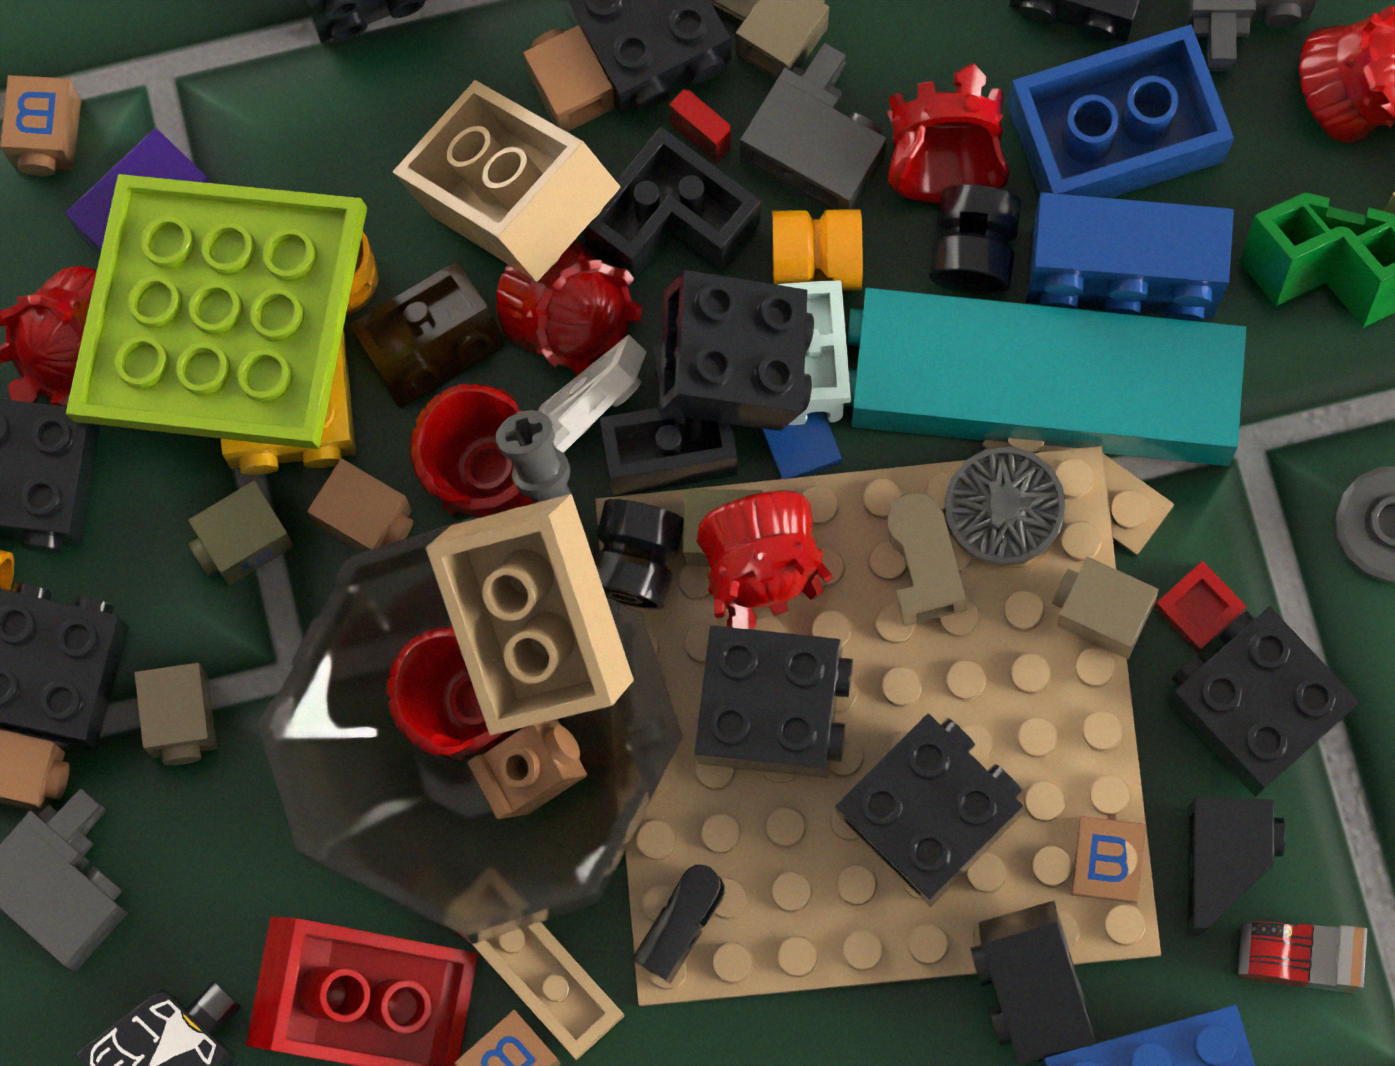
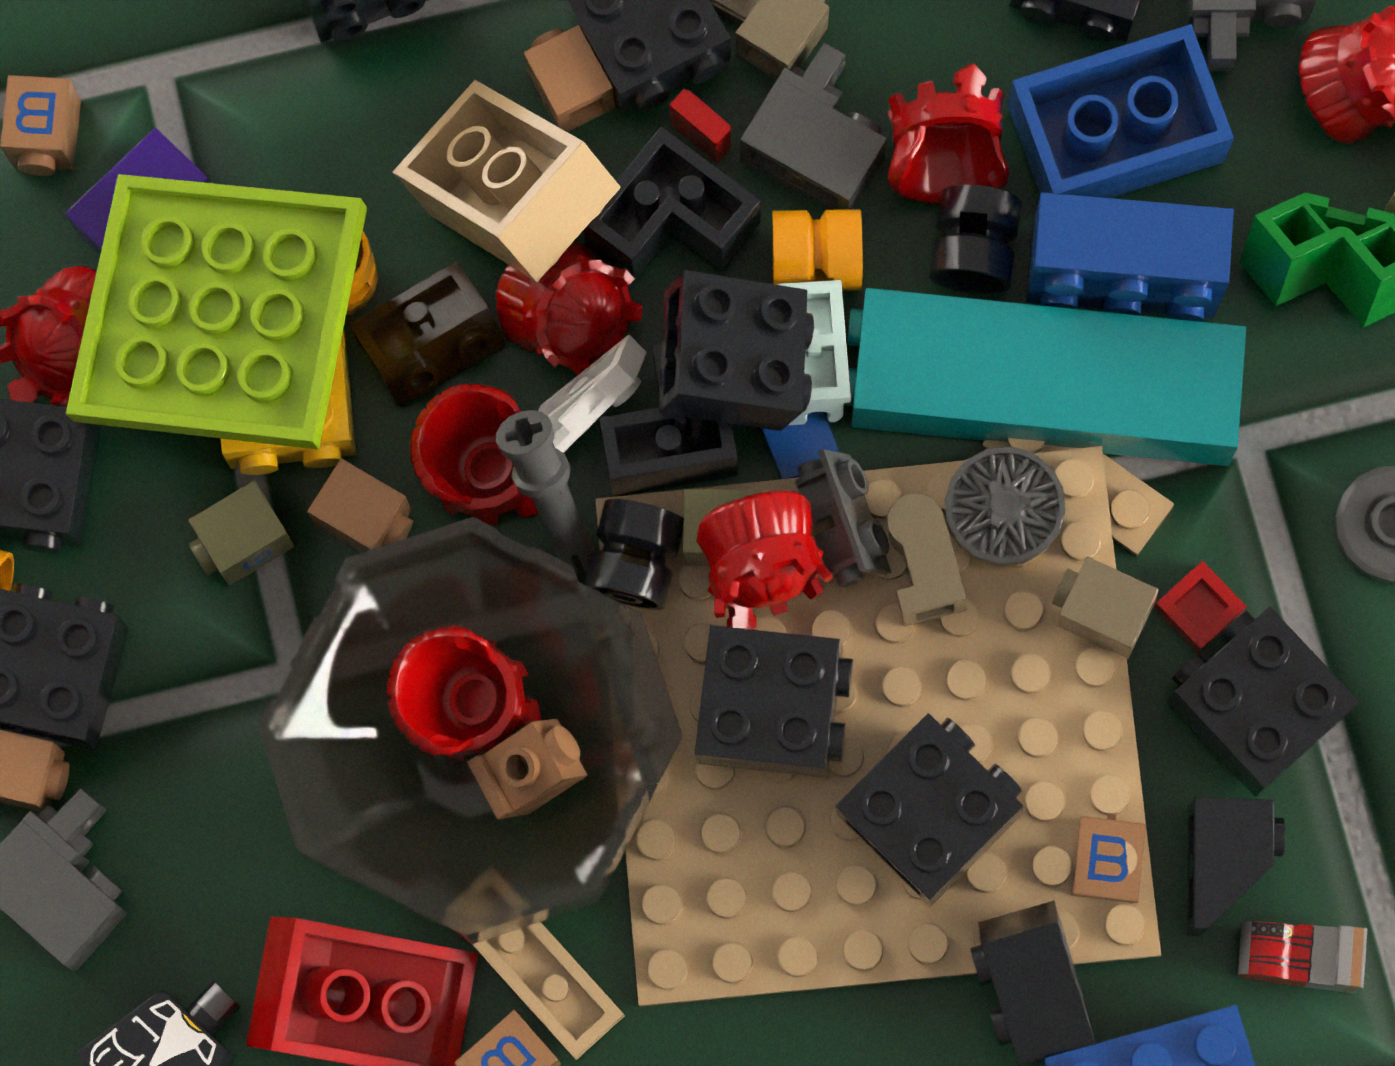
dark tan brick [134,663,217,765] -> none
tan brick [426,494,634,735] -> none
black bar [632,864,725,984] -> none
none -> dark grey hinge [795,449,892,588]

